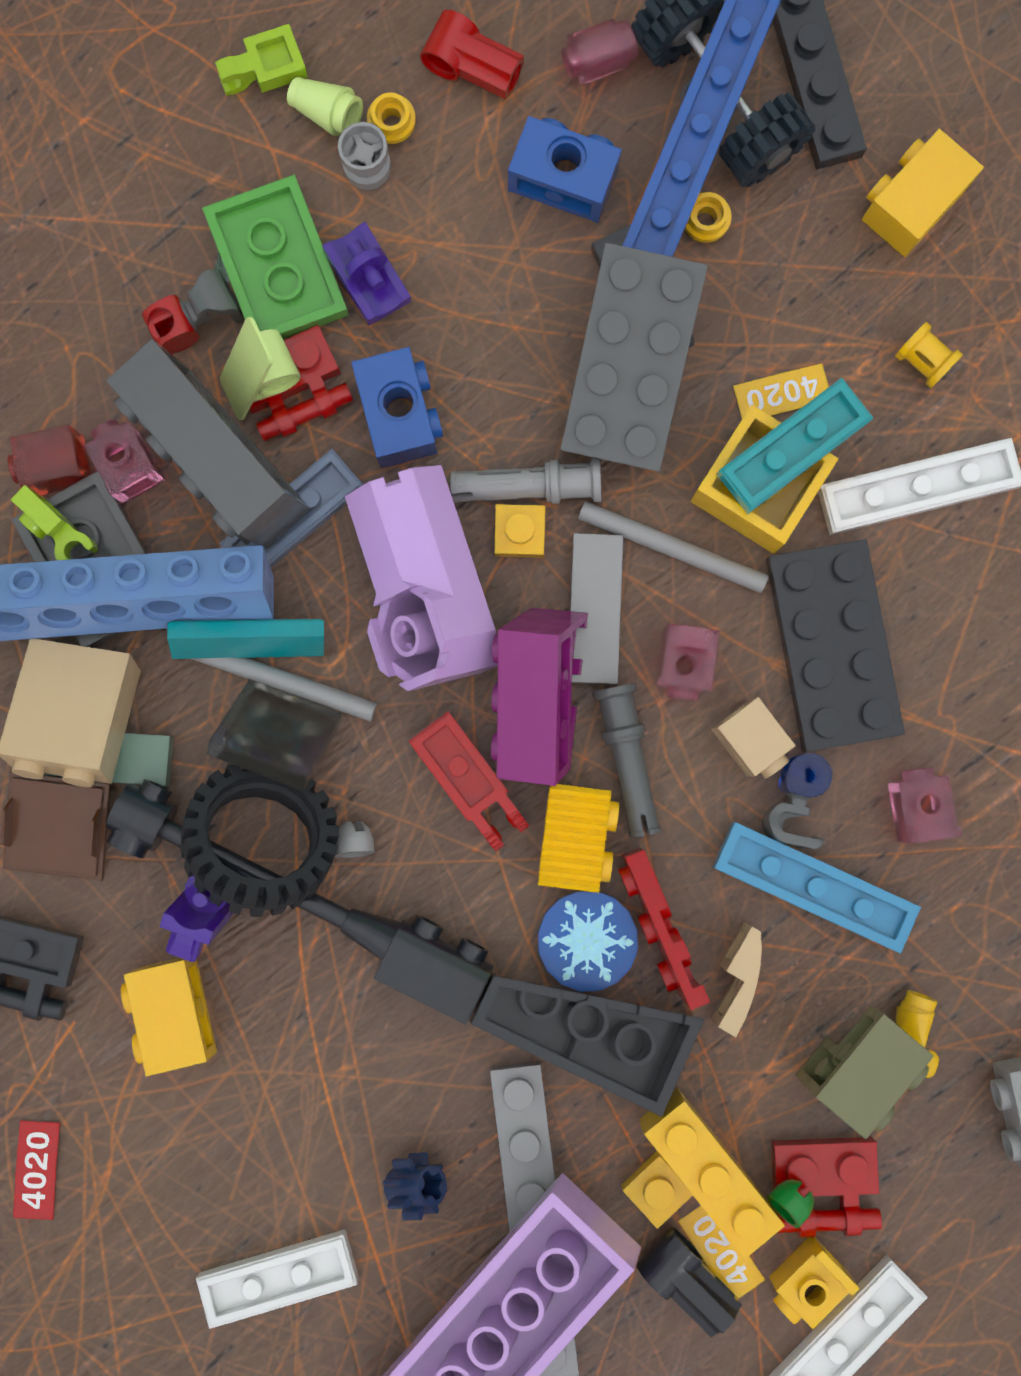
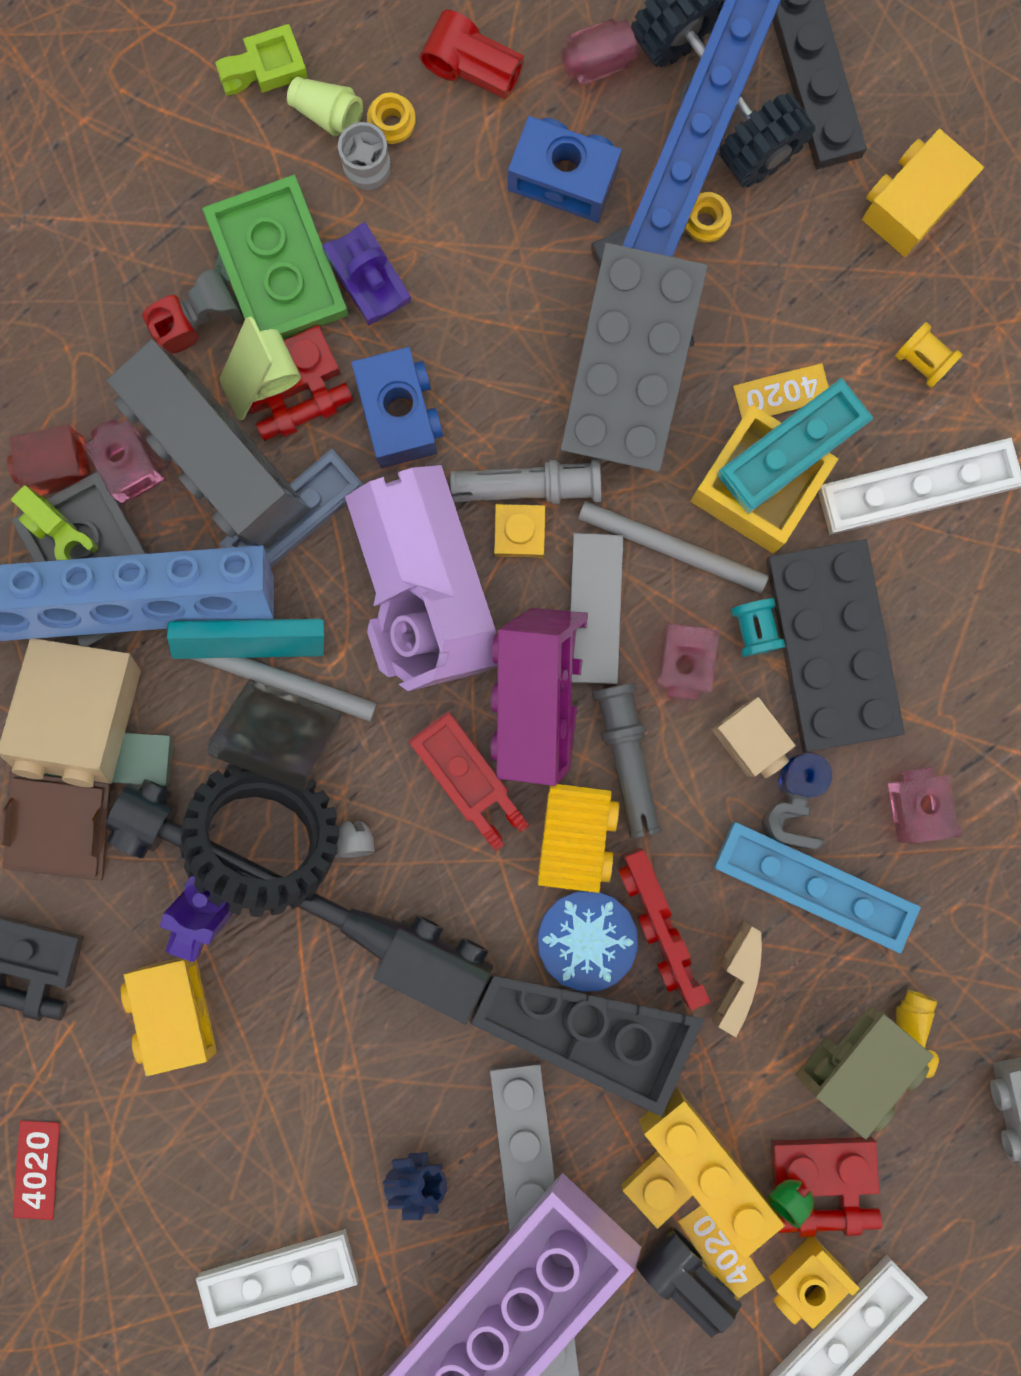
none -> teal bush [730,598,786,658]

